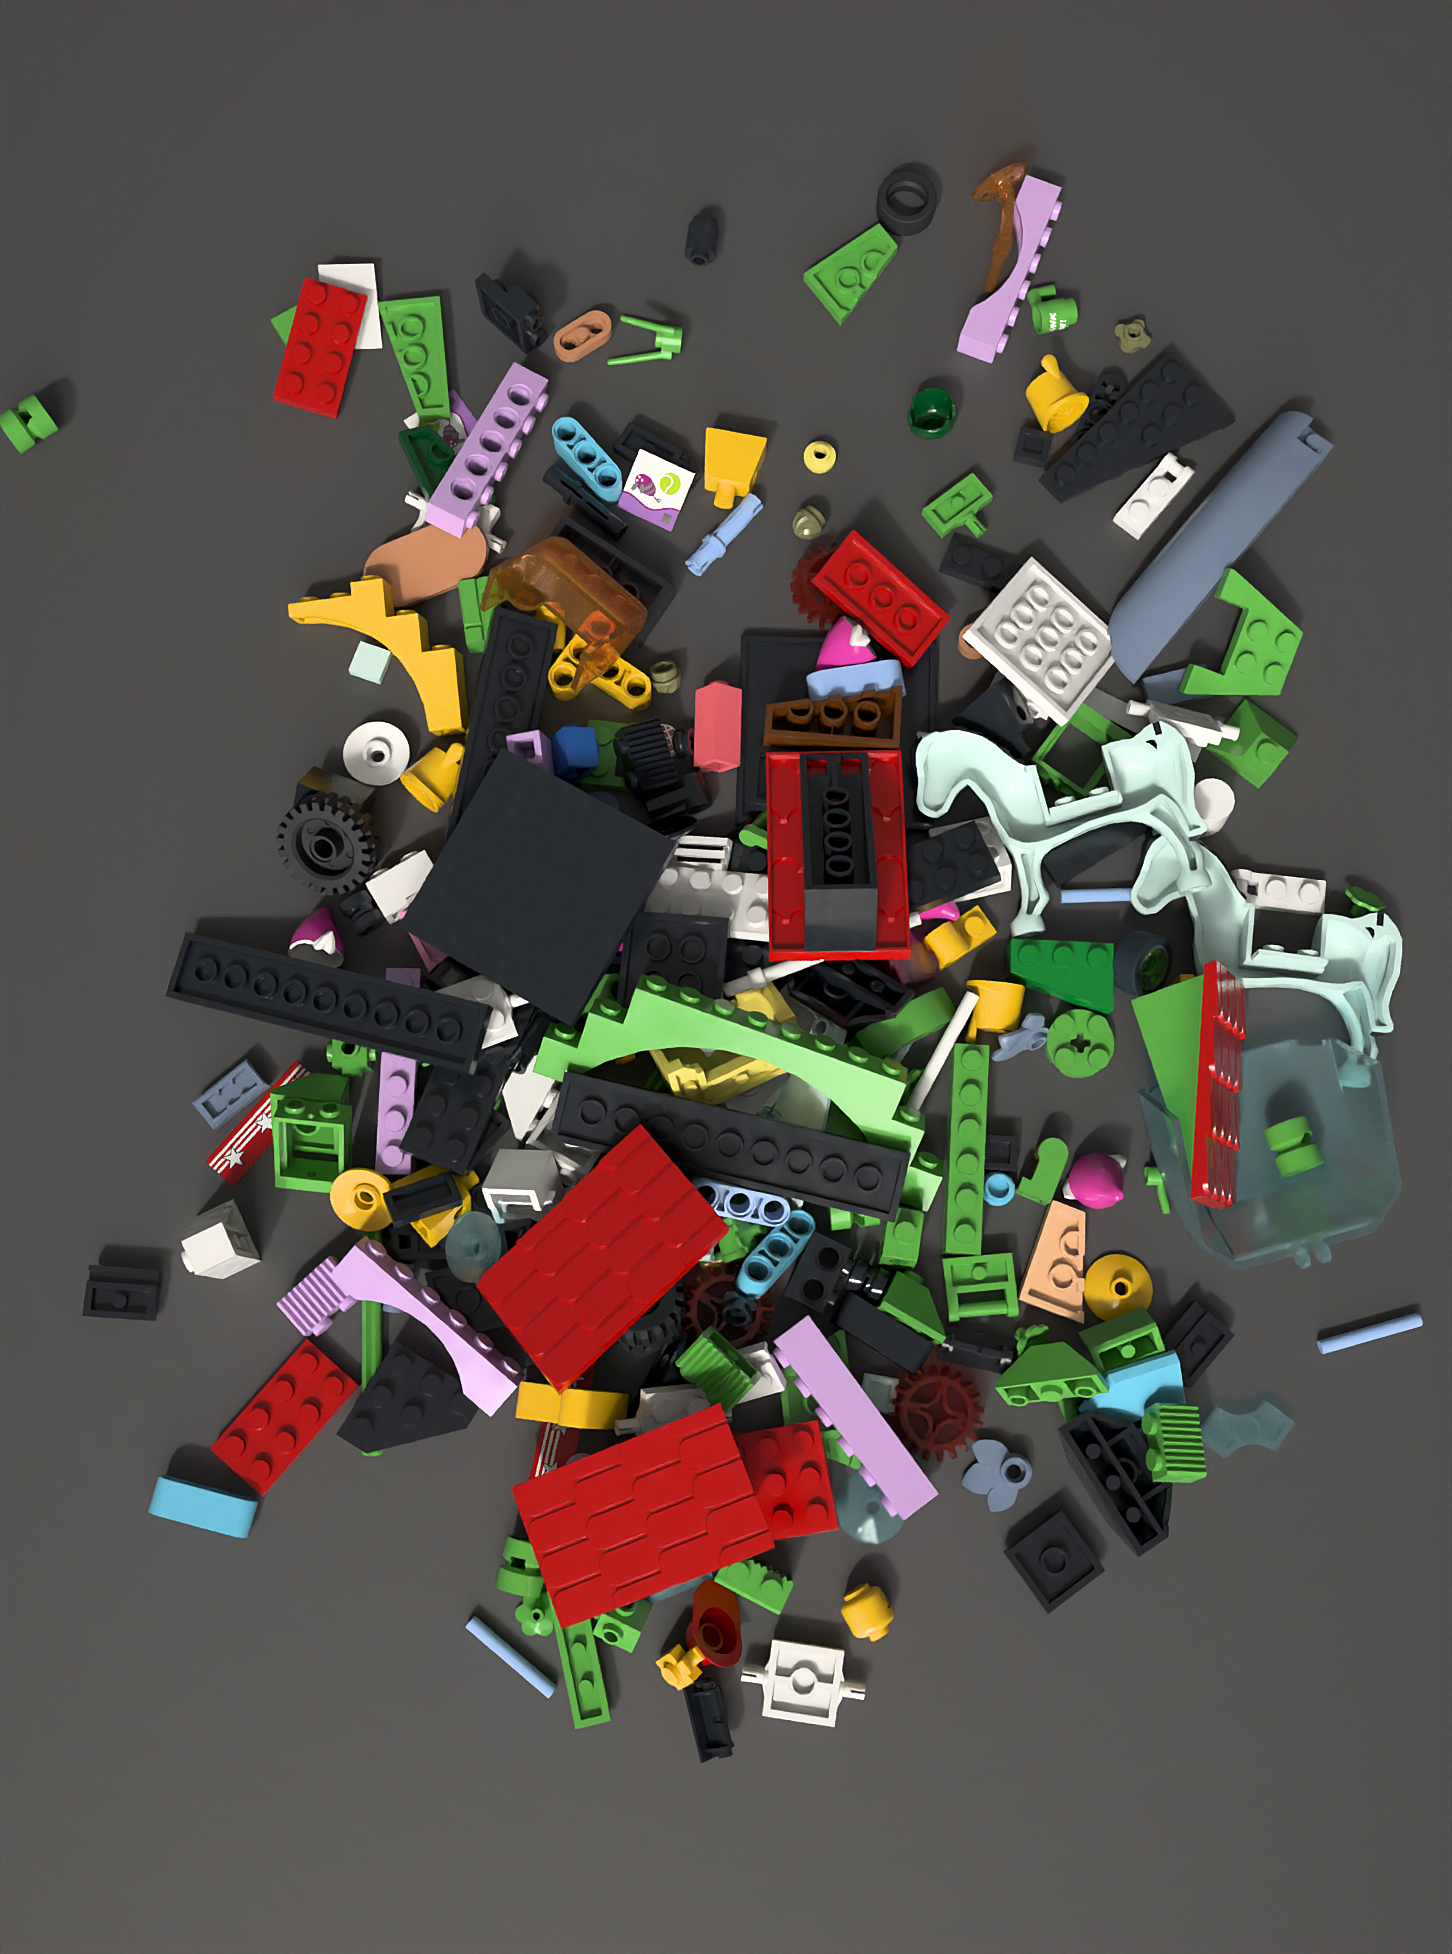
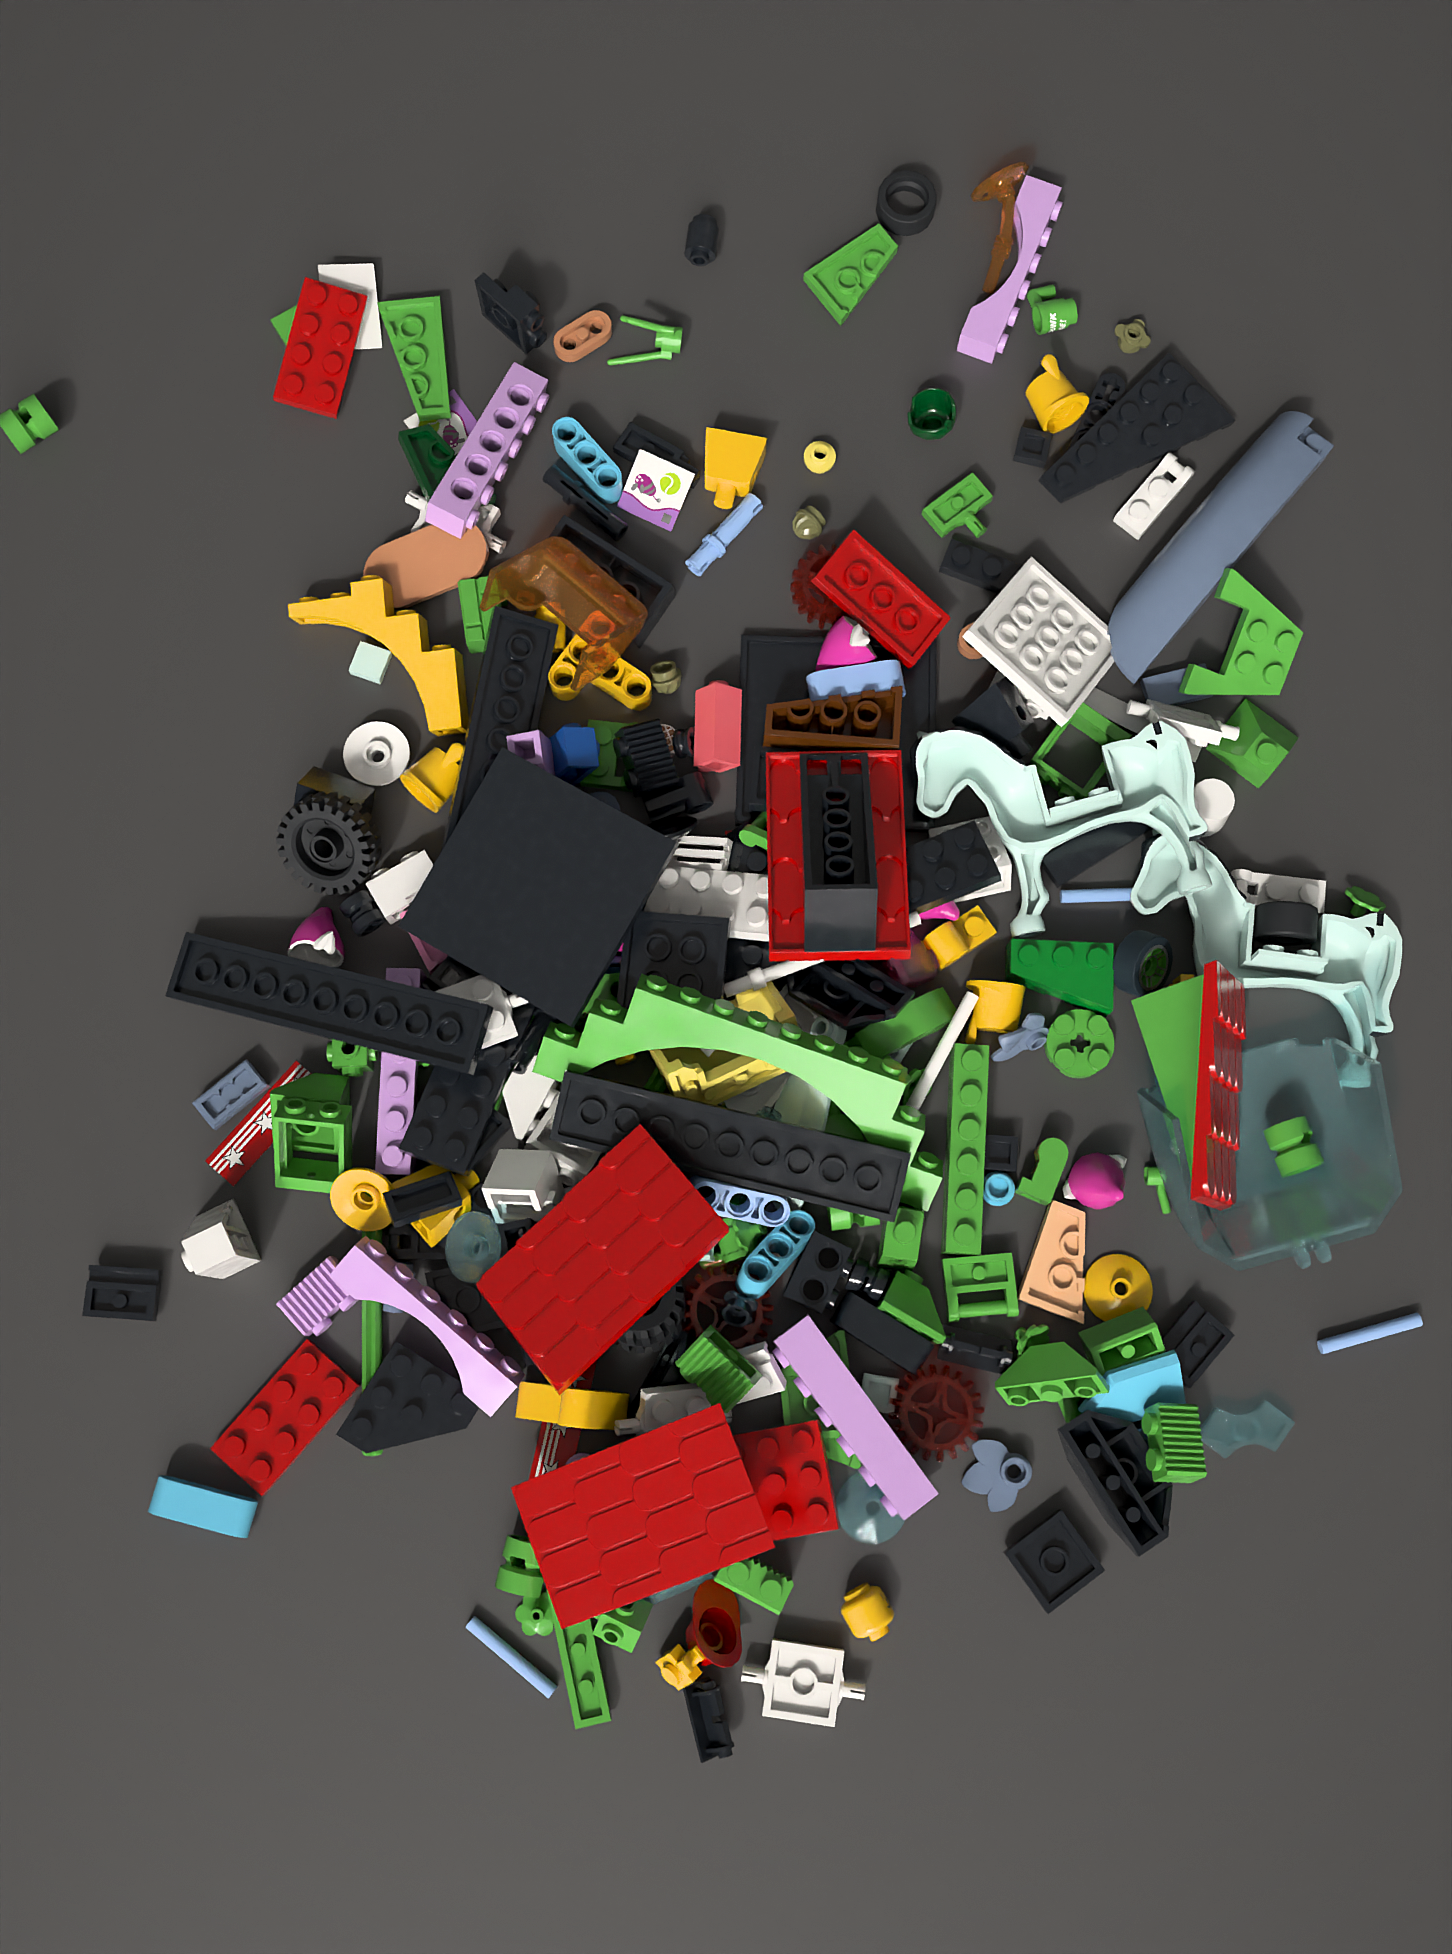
none -> black tyre [1254,901,1318,946]

